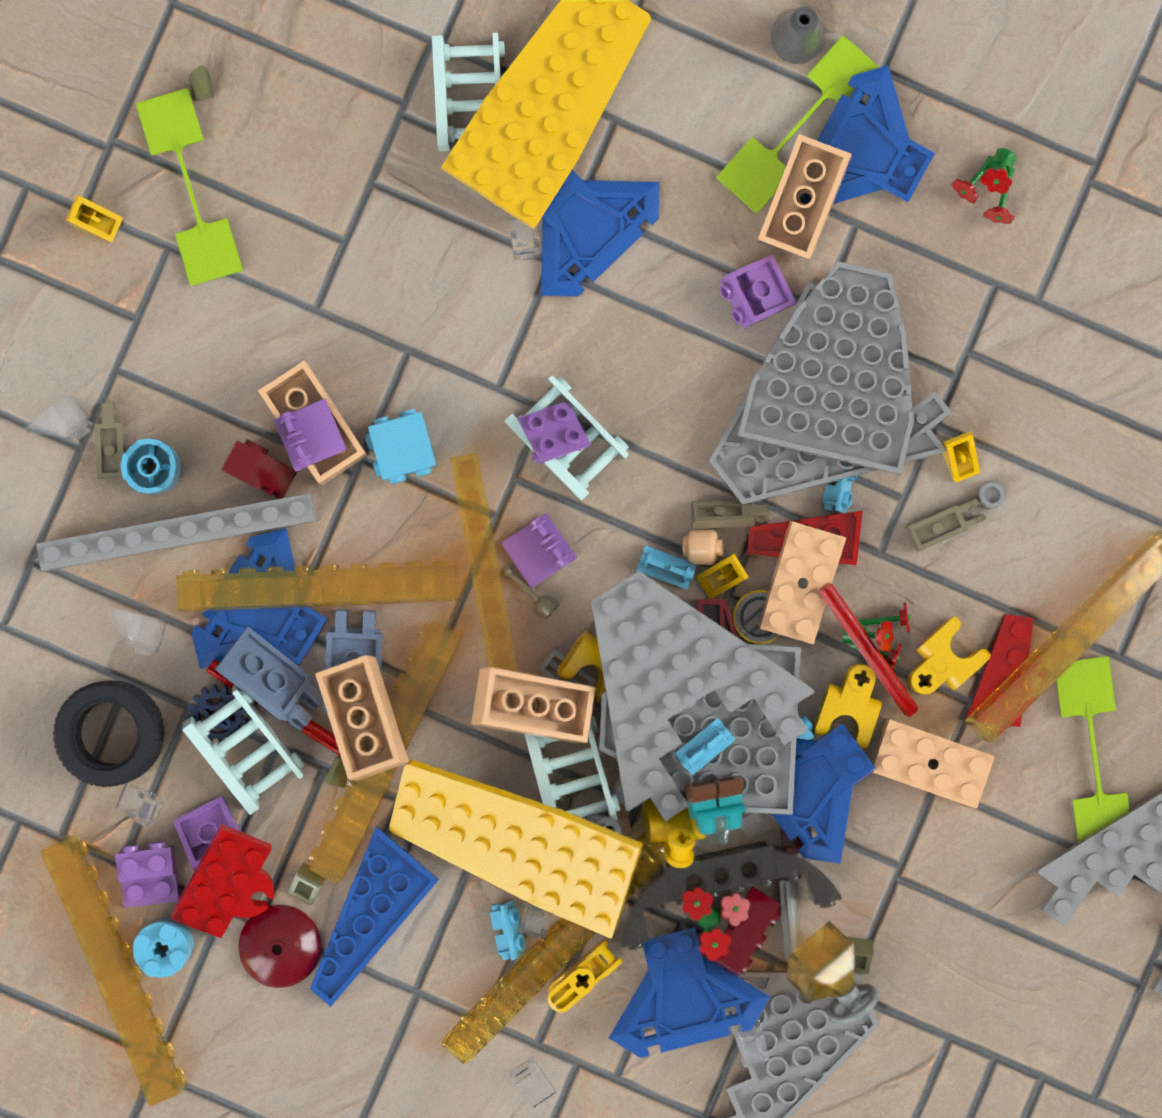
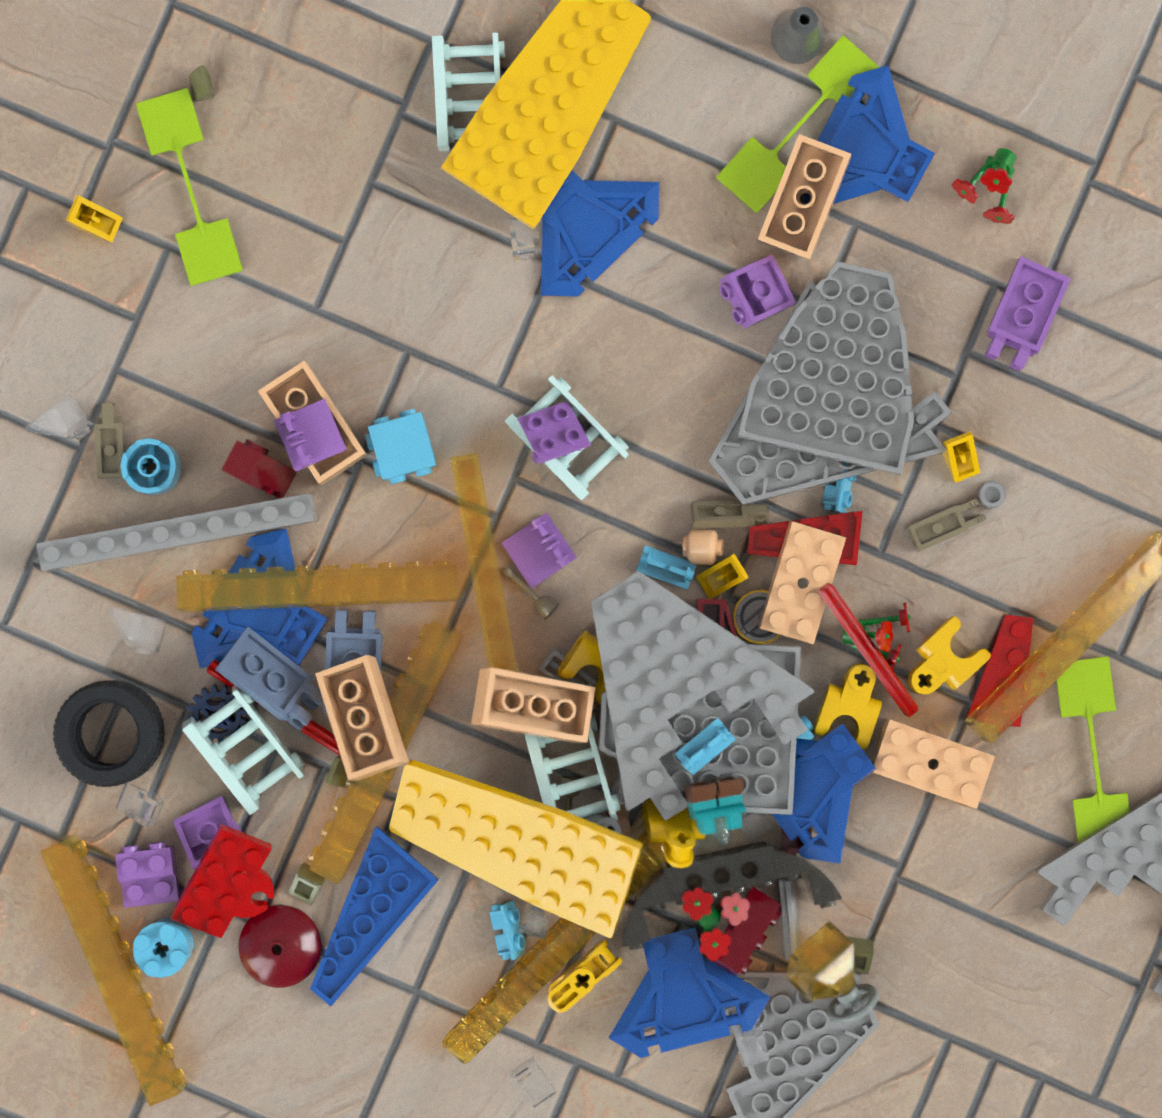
none -> medium lavender tile [984,256,1071,372]

